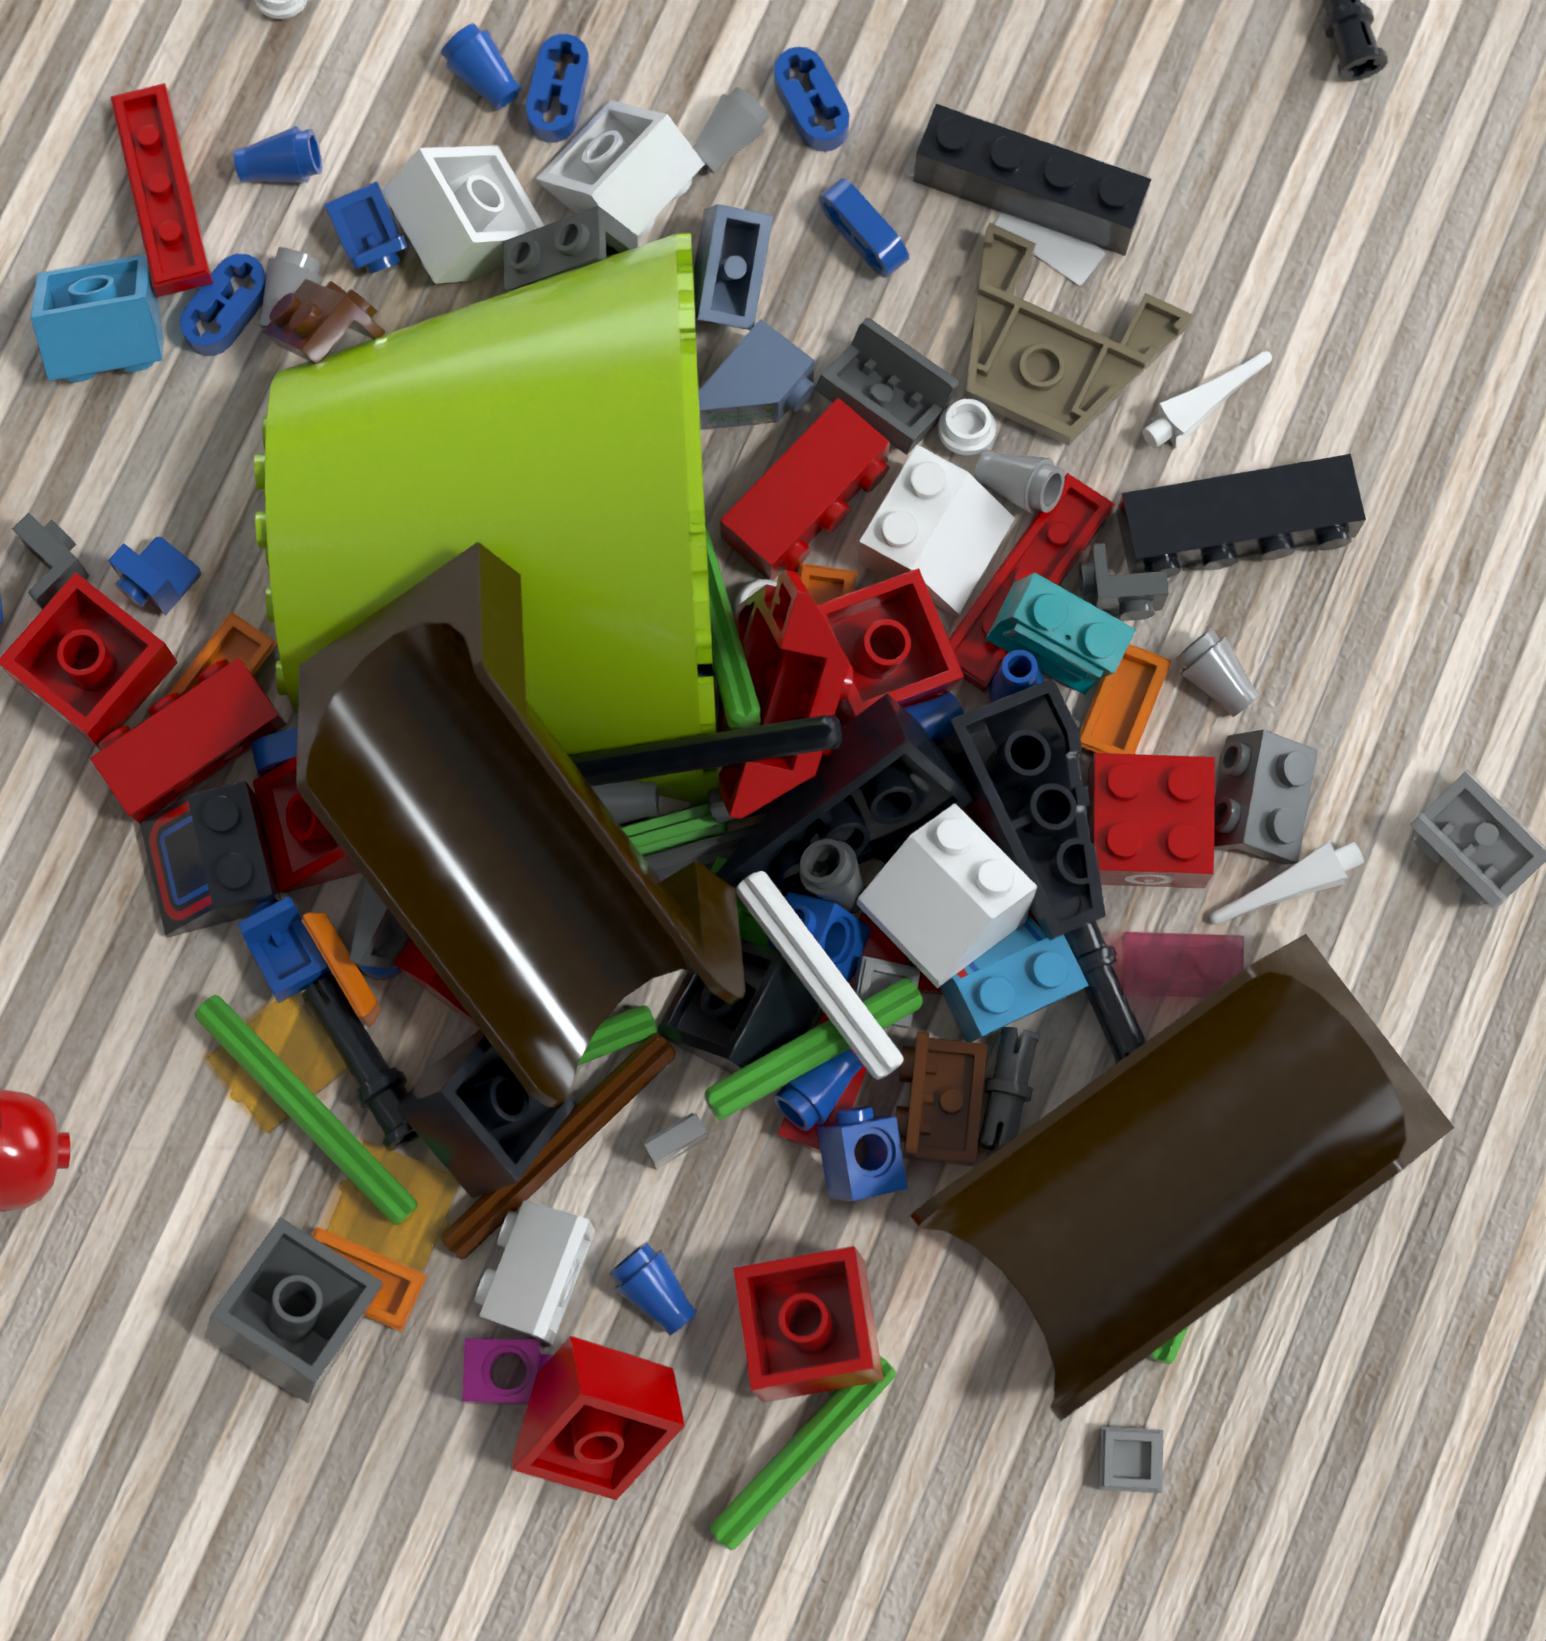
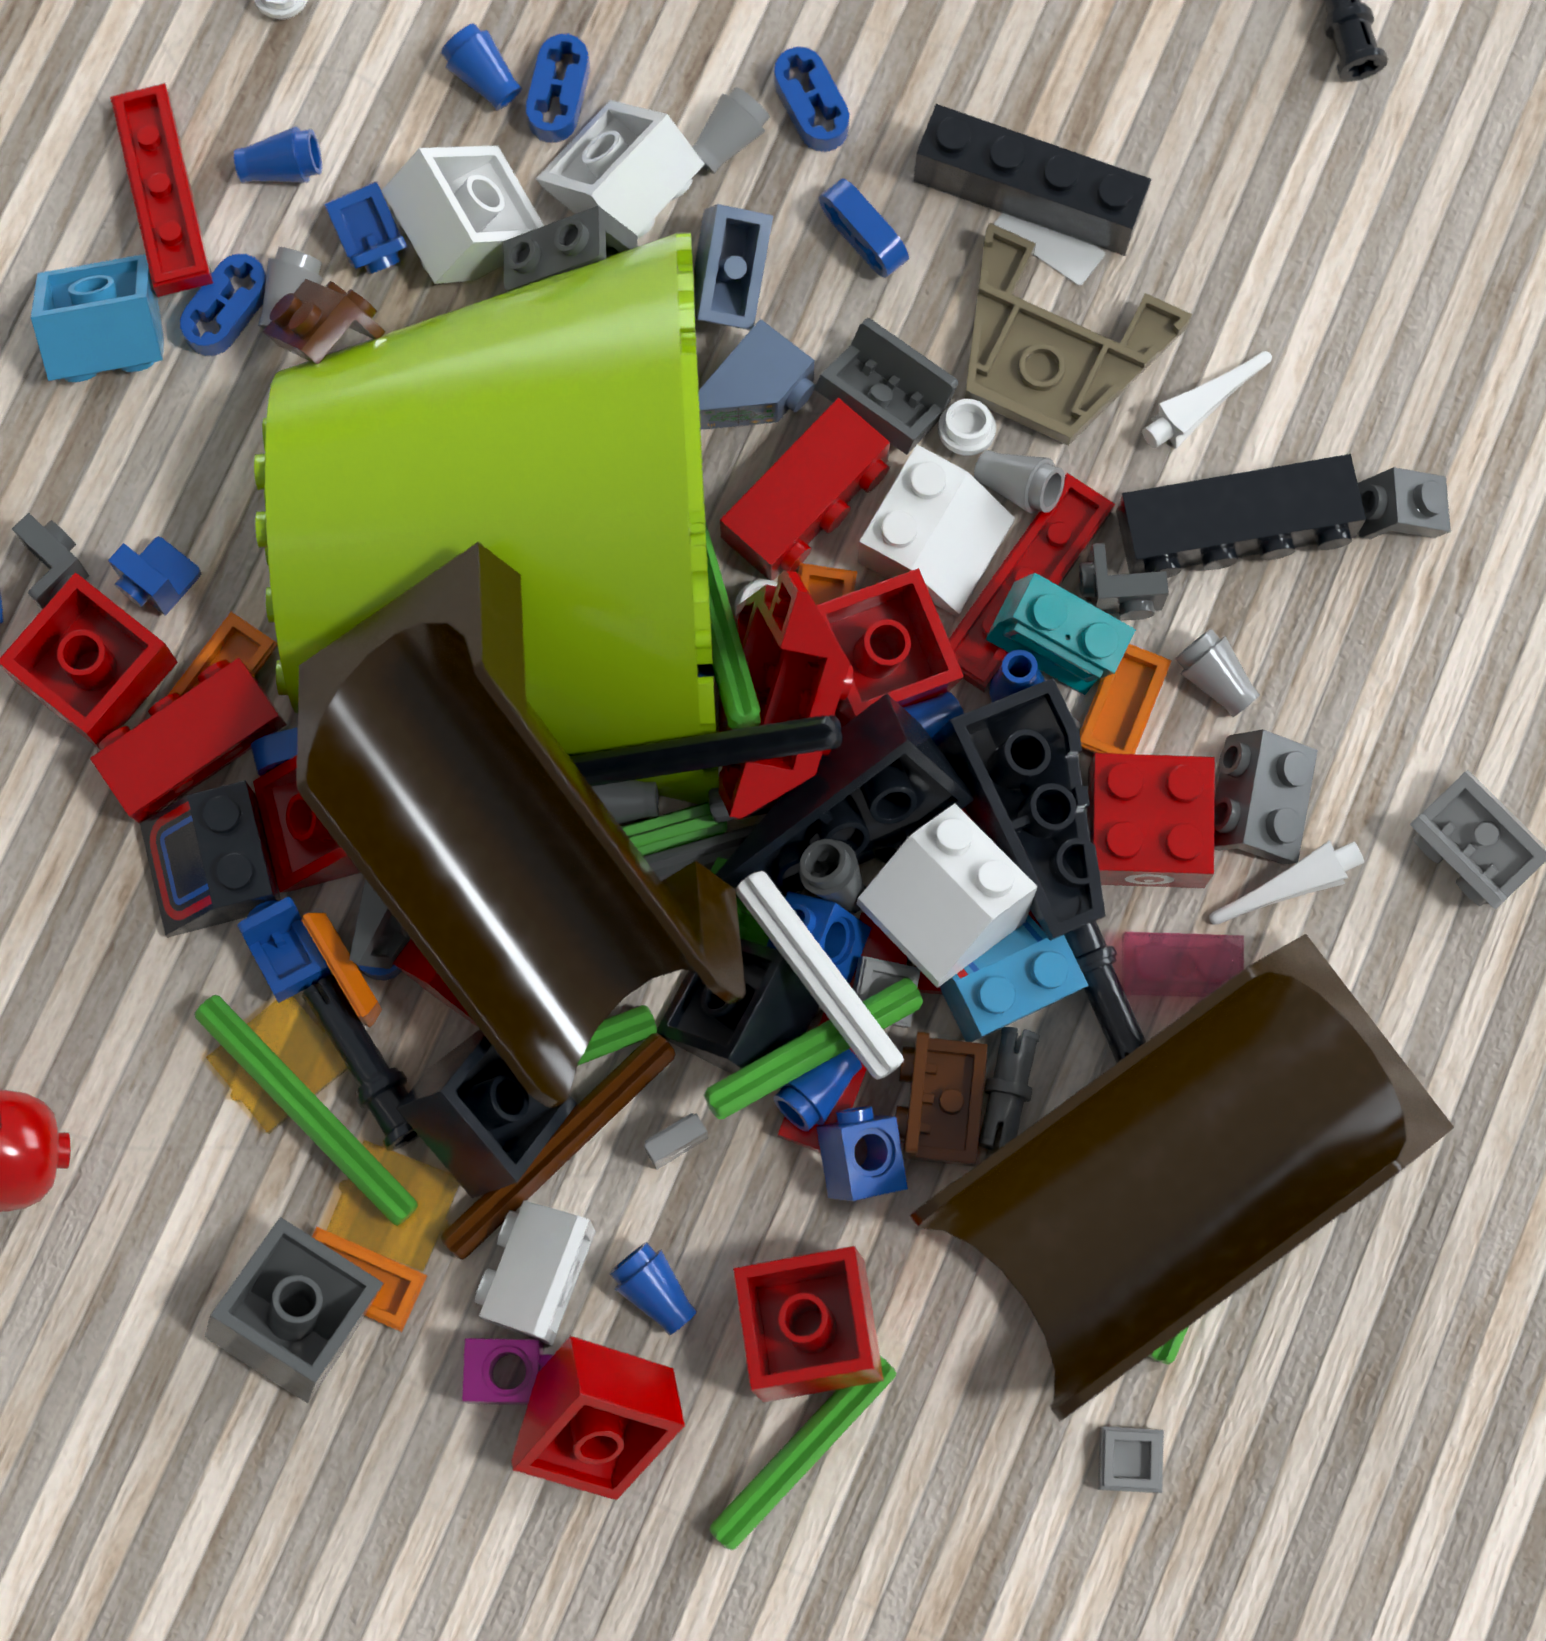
none -> dark grey bracket [1358,467,1451,539]

